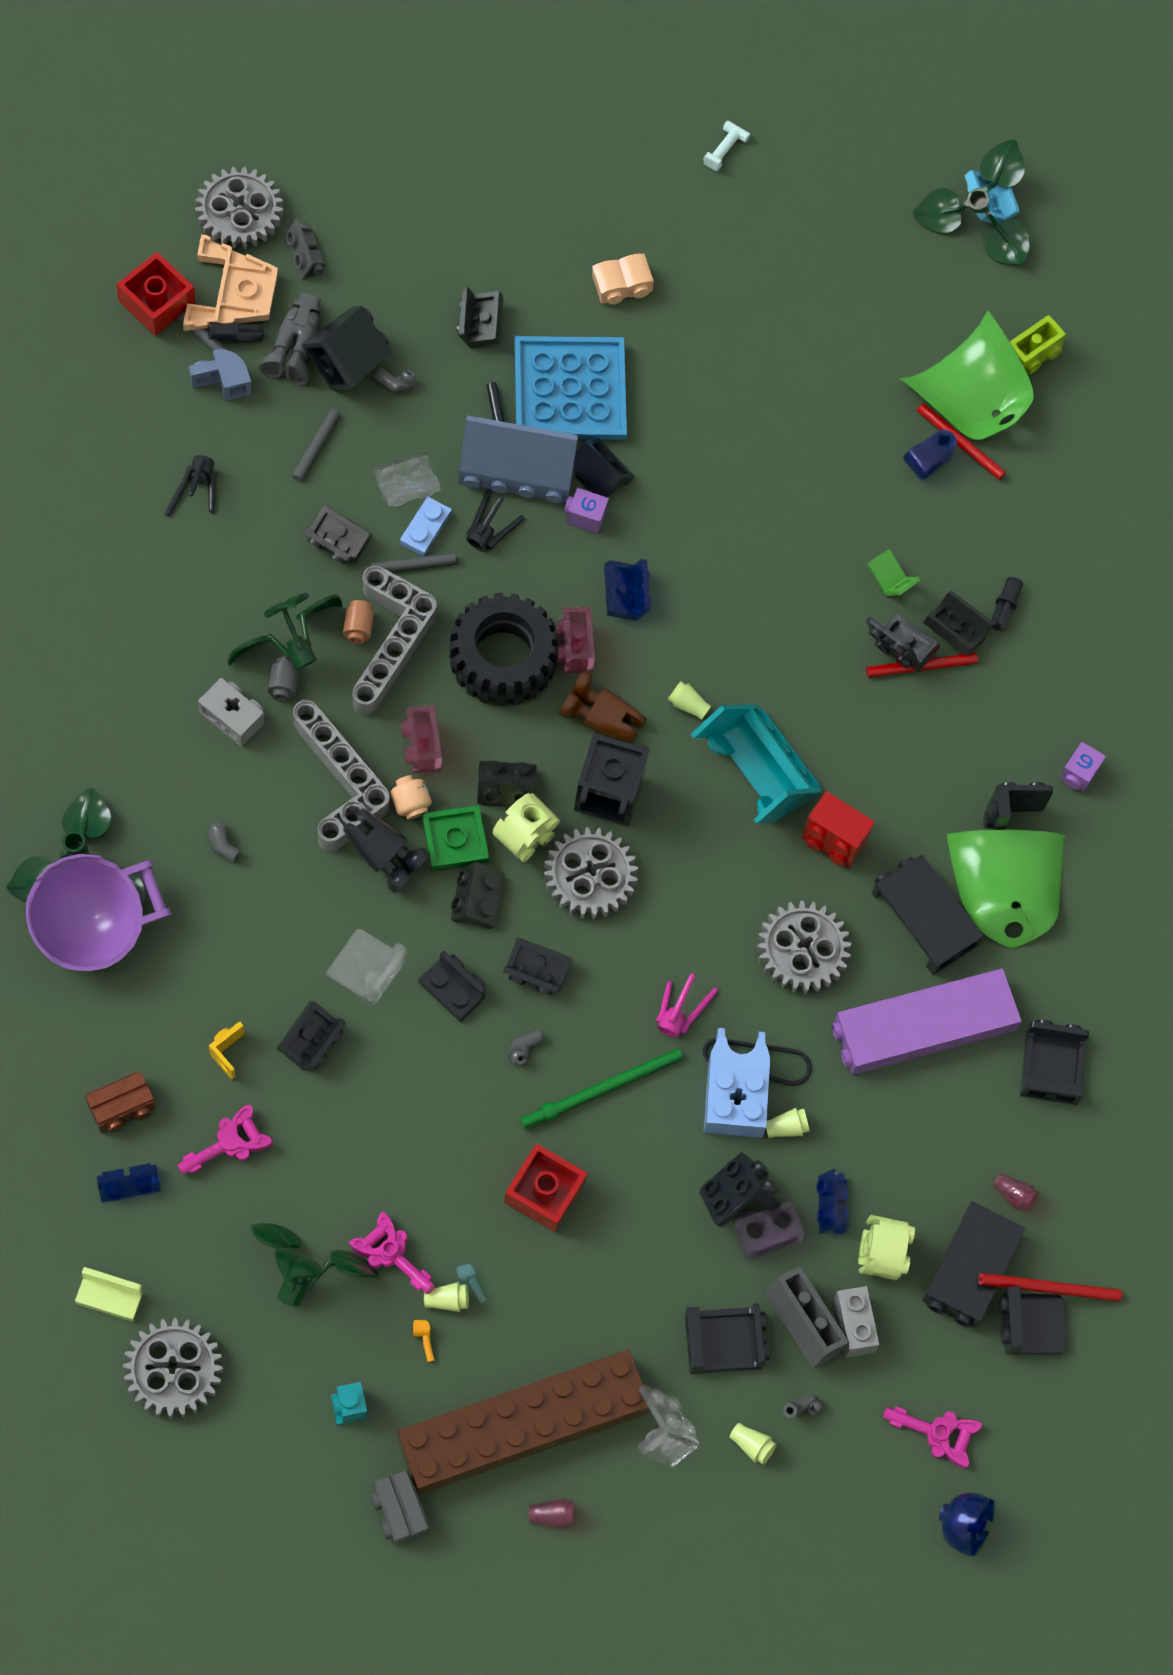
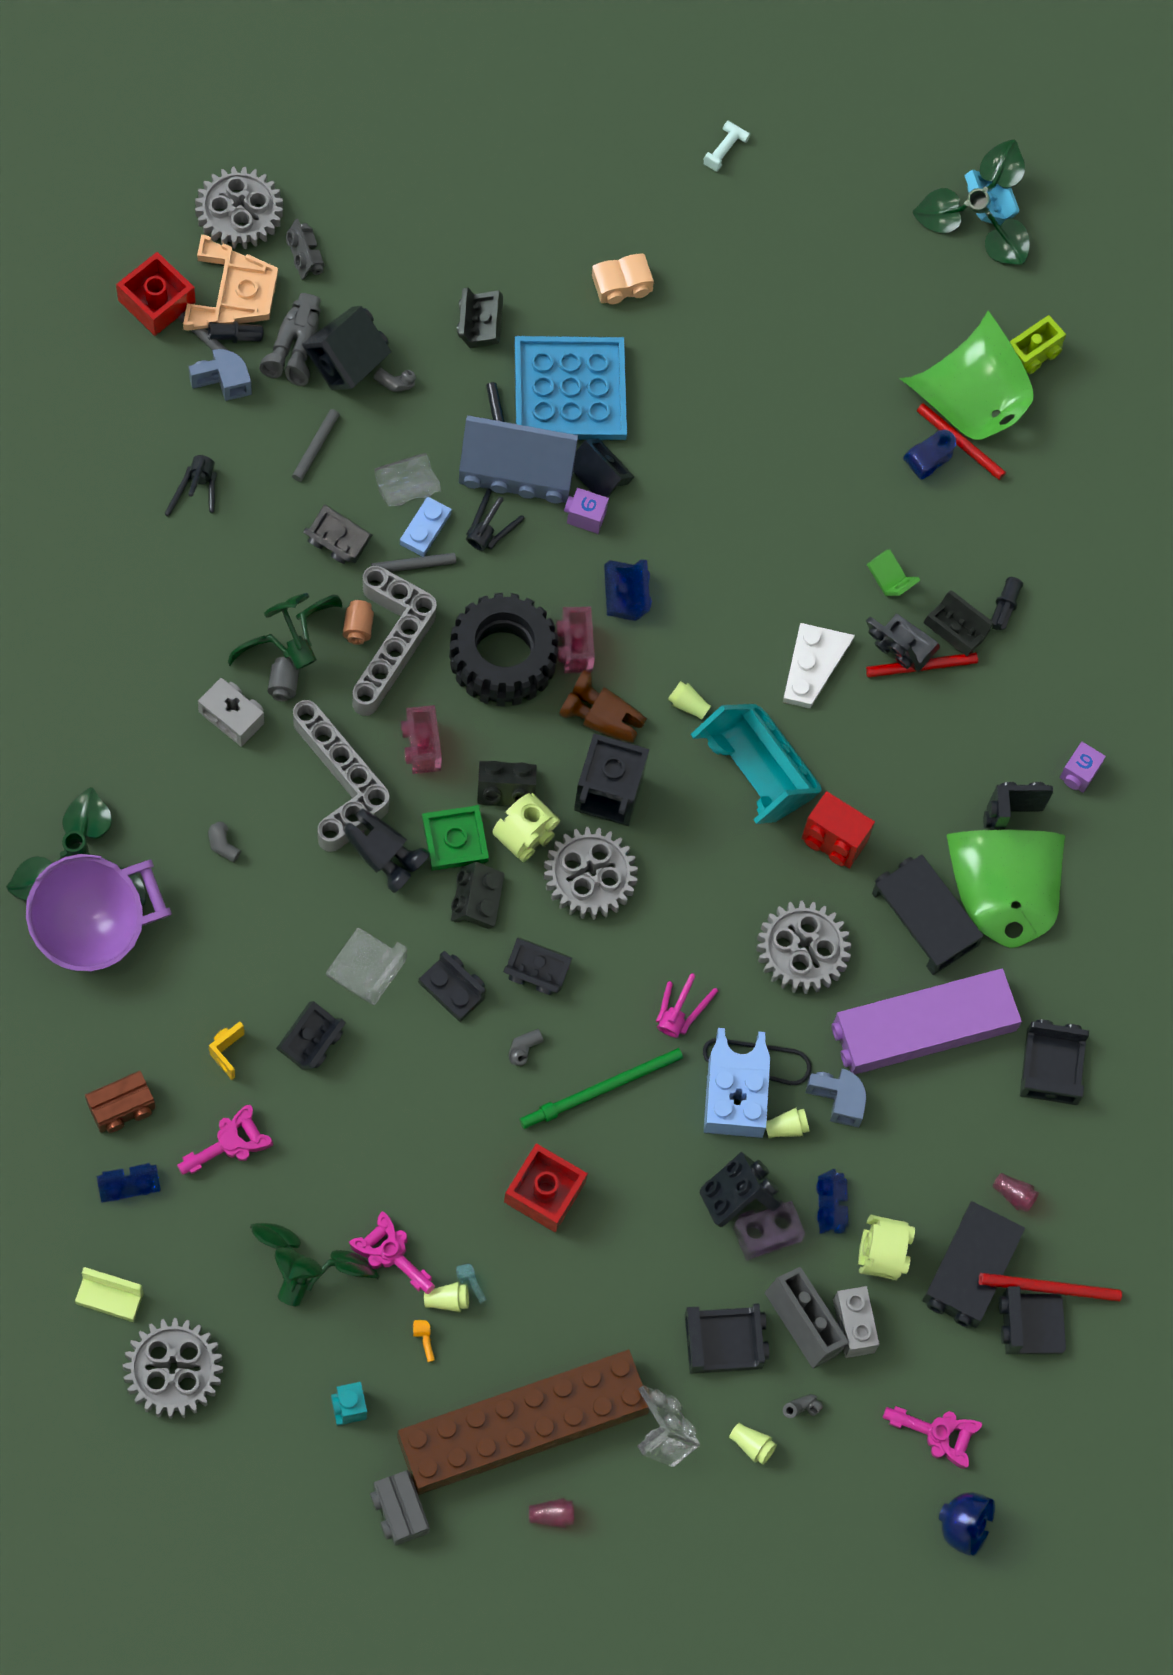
light nougat head [390,775,432,820] -> none
none -> white wing [783,623,855,708]
none -> sand blue brick [805,1069,866,1128]

